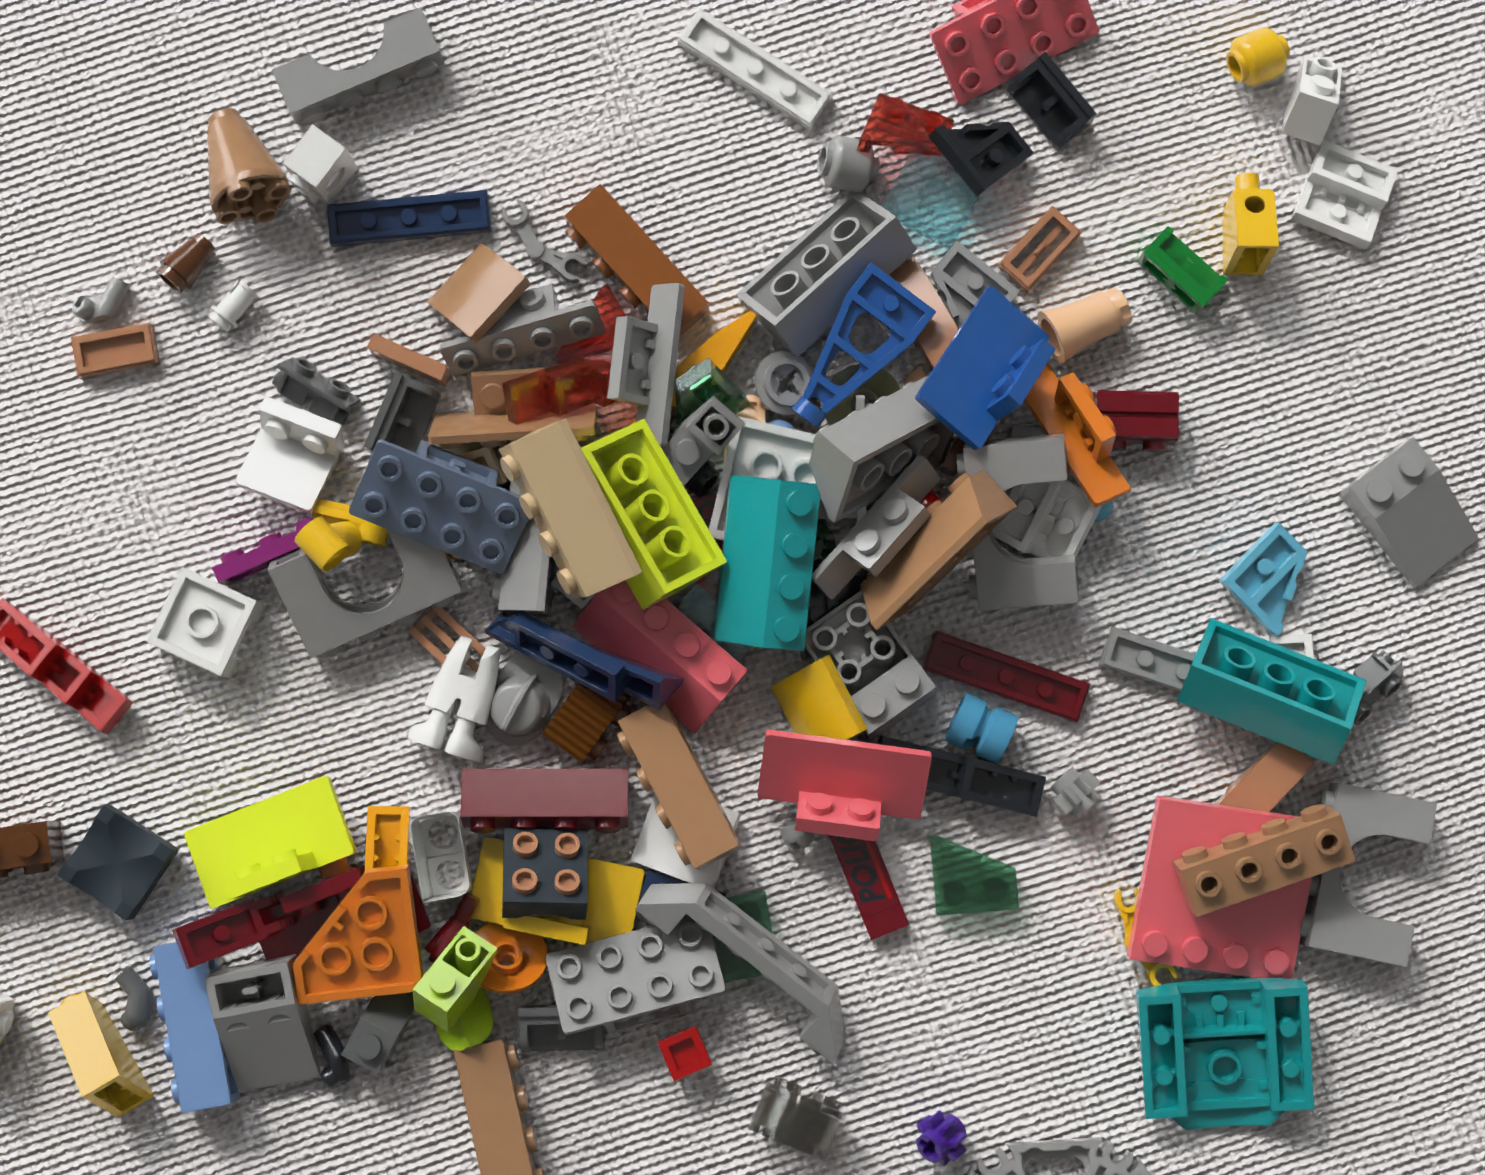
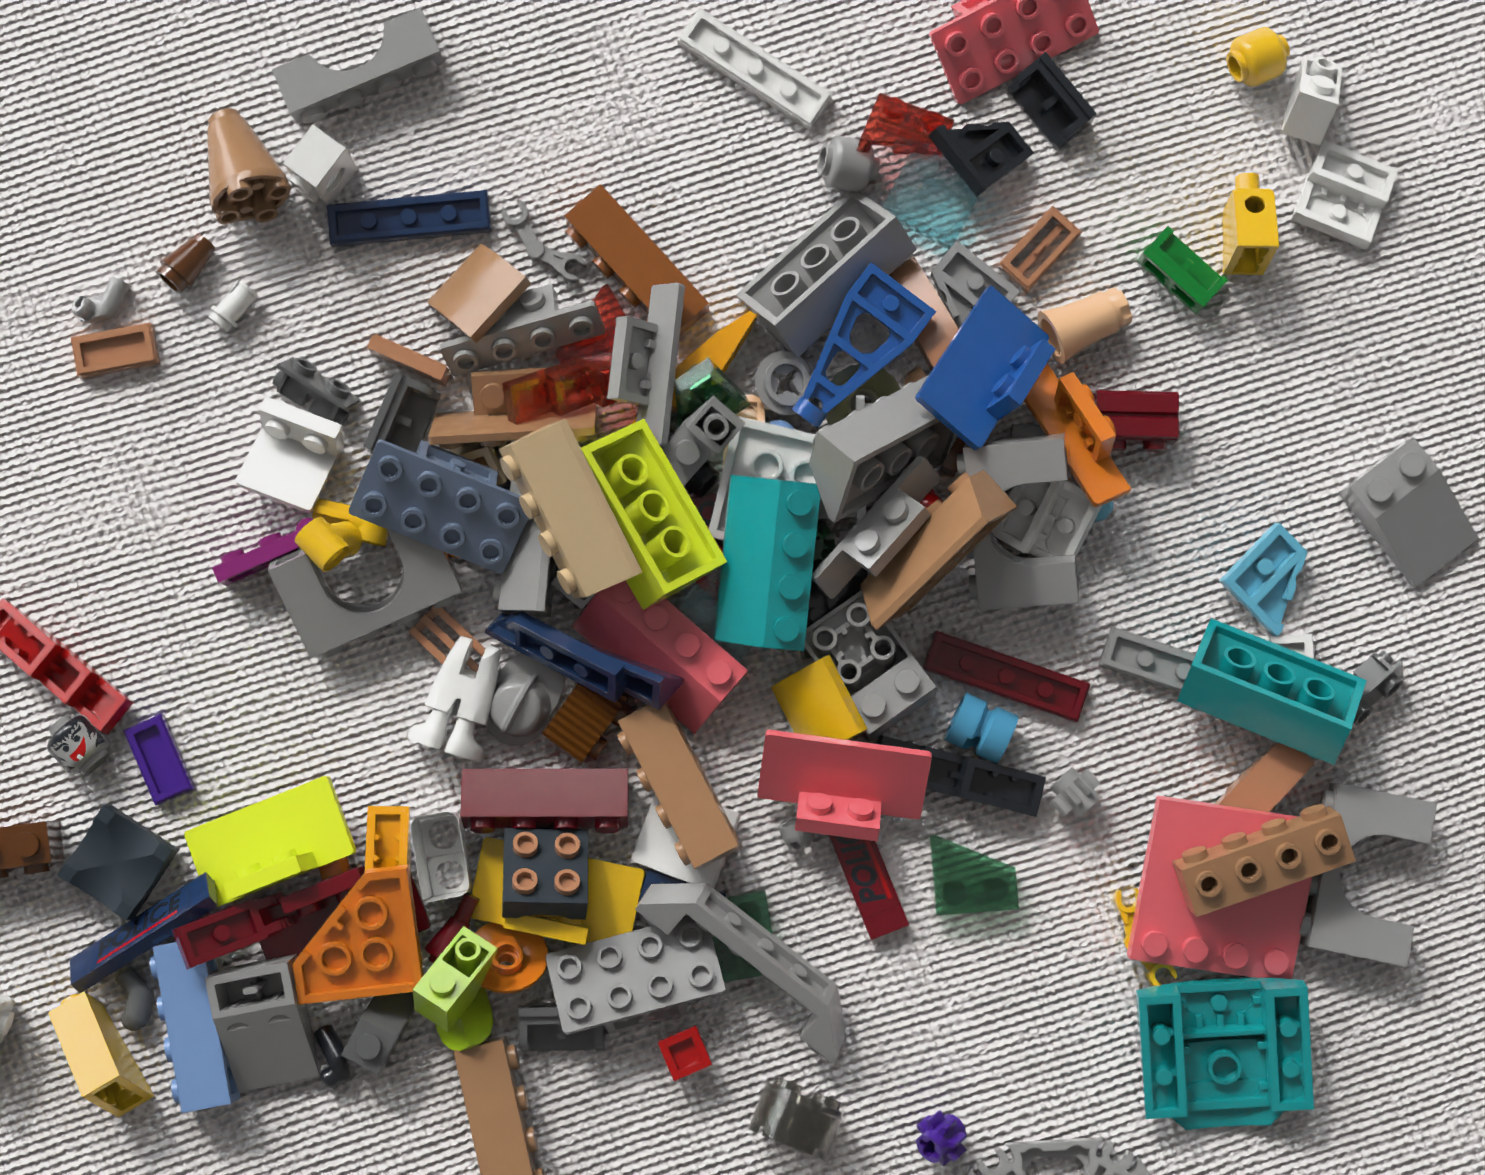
white panel [146,567,265,678] -> none
none -> head [47,714,110,776]
none -> dark blue tile [70,872,218,993]
none -> dark purple tile [123,714,196,805]

